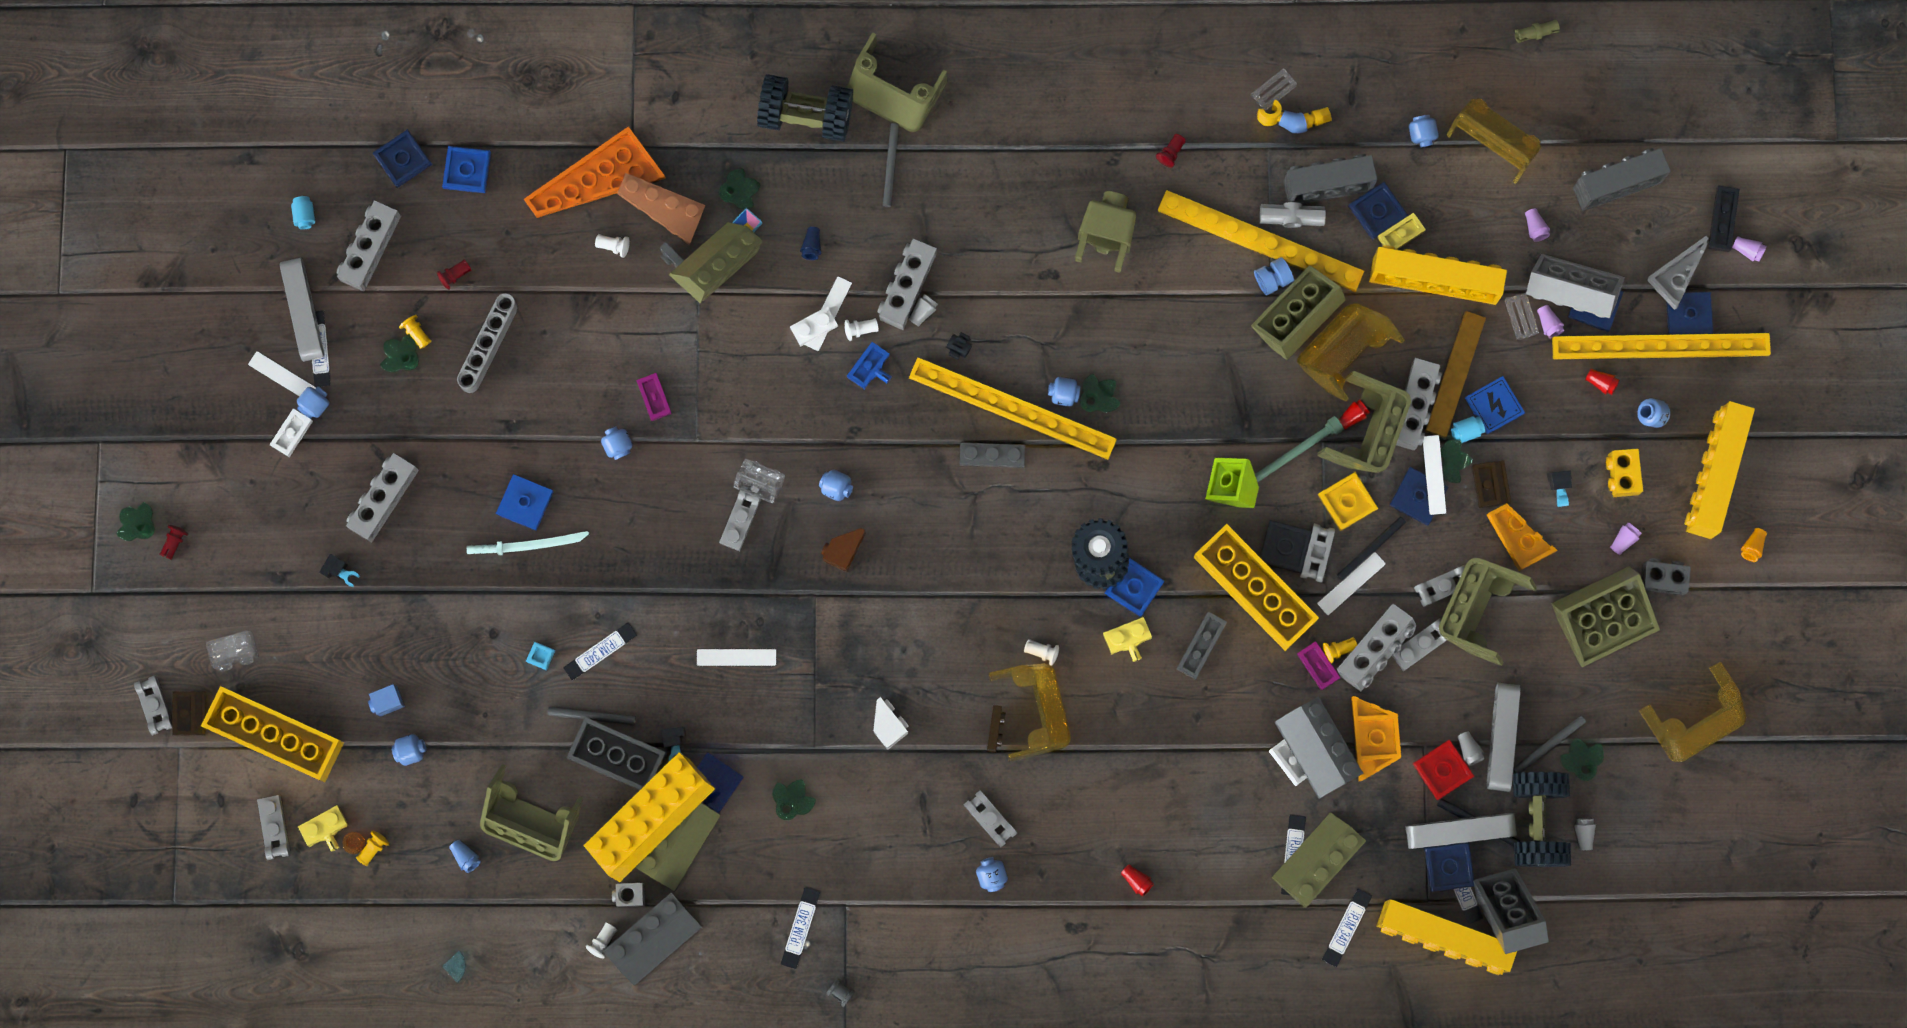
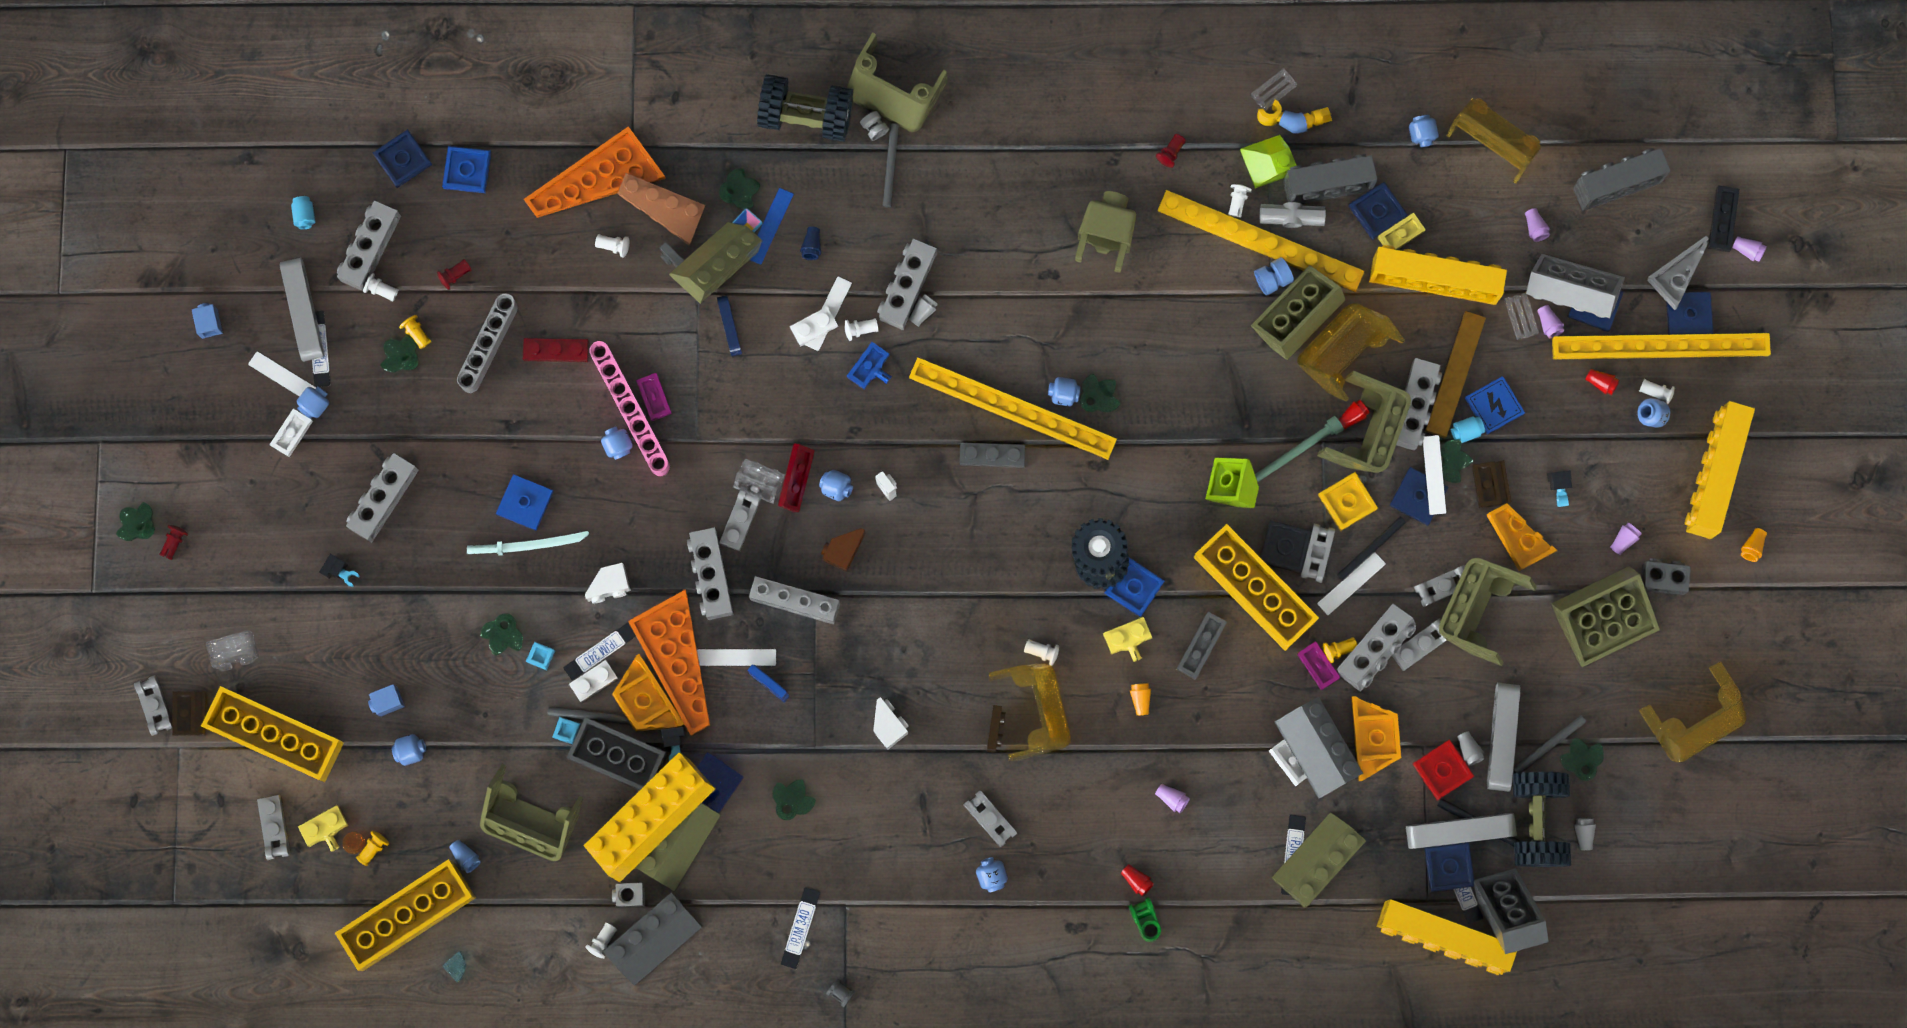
black gear [946,332,973,360] -> none
sticker [1322,889,1372,967] -> none
olive pin [1515,19,1560,43] -> none
yellow brick [1606,449,1643,497] -> none
none -> medium blue brick [192,303,223,339]
none -> yellow brick [335,859,476,971]
none -> white pin [363,273,399,302]
none -> clear green plate [480,613,523,656]
none -> dark red plate [523,338,589,362]
none -> medium azure tile [552,717,581,745]
none -> white plate [569,660,618,703]
none -> white slope [585,563,631,604]
none -> bright pink beam [590,341,670,476]
none -> light orange wing [612,654,684,731]
none -> orange wing [628,589,710,736]
none -> light grey brick [687,527,734,620]
none -> dark blue beam [717,295,742,357]
none -> blue tile [748,664,789,703]
none -> light grey brick [749,576,840,624]
none -> blue sticker [750,188,794,265]
none -> dark red plate [778,444,815,512]
none -> light grey wheel [860,111,889,141]
none -> white plate [875,471,897,501]
none -> green piece [1128,897,1161,942]
none -> light orange cone [1129,683,1151,715]
none -> lavender cone [1155,784,1190,813]
none -> white pin [1228,184,1252,218]
none -> lime slope [1240,135,1297,188]
none -> white pin [1639,379,1675,404]

